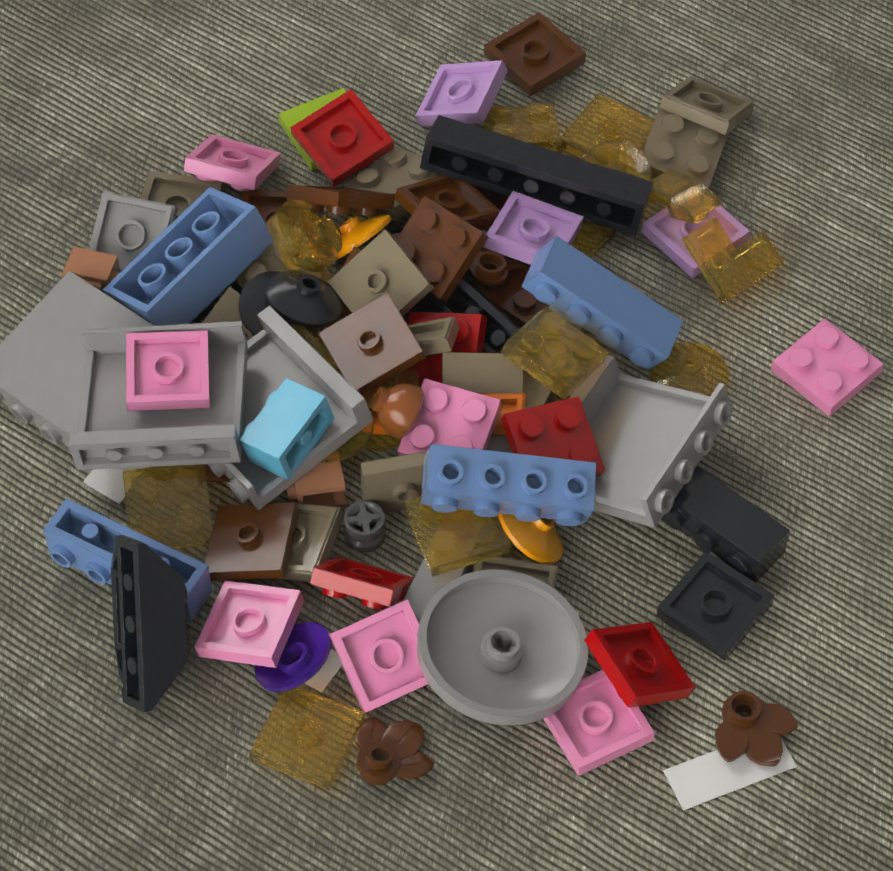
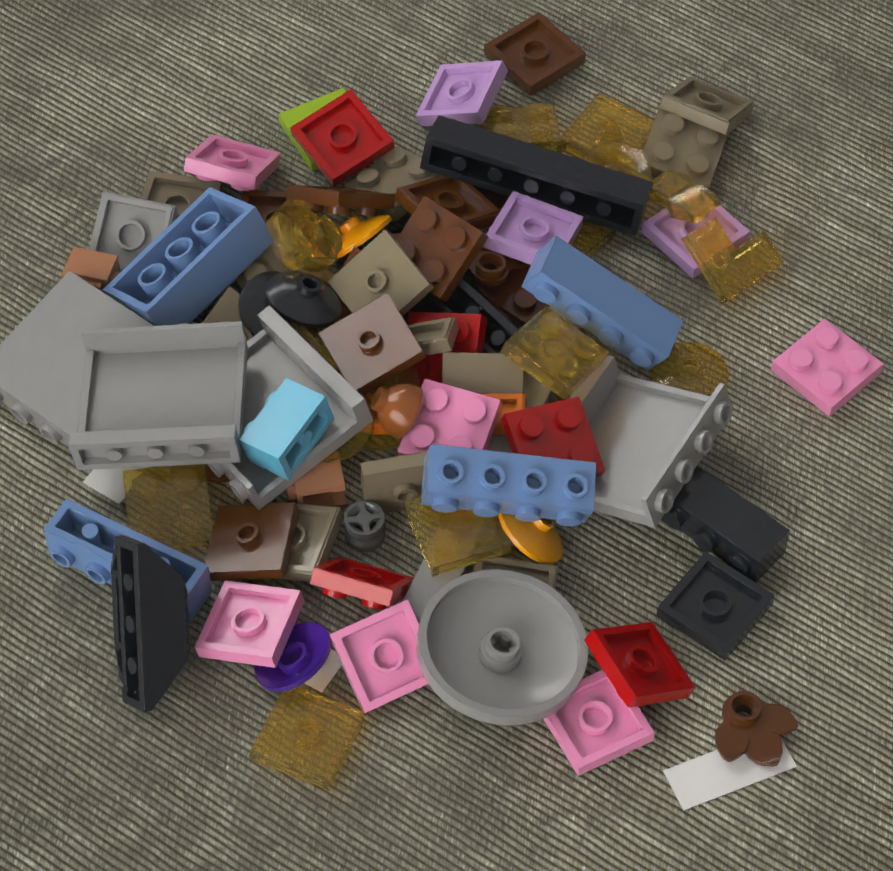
bright pink plate [126,330,210,411] -> none
reddish brown plate [355,717,434,785] -> none

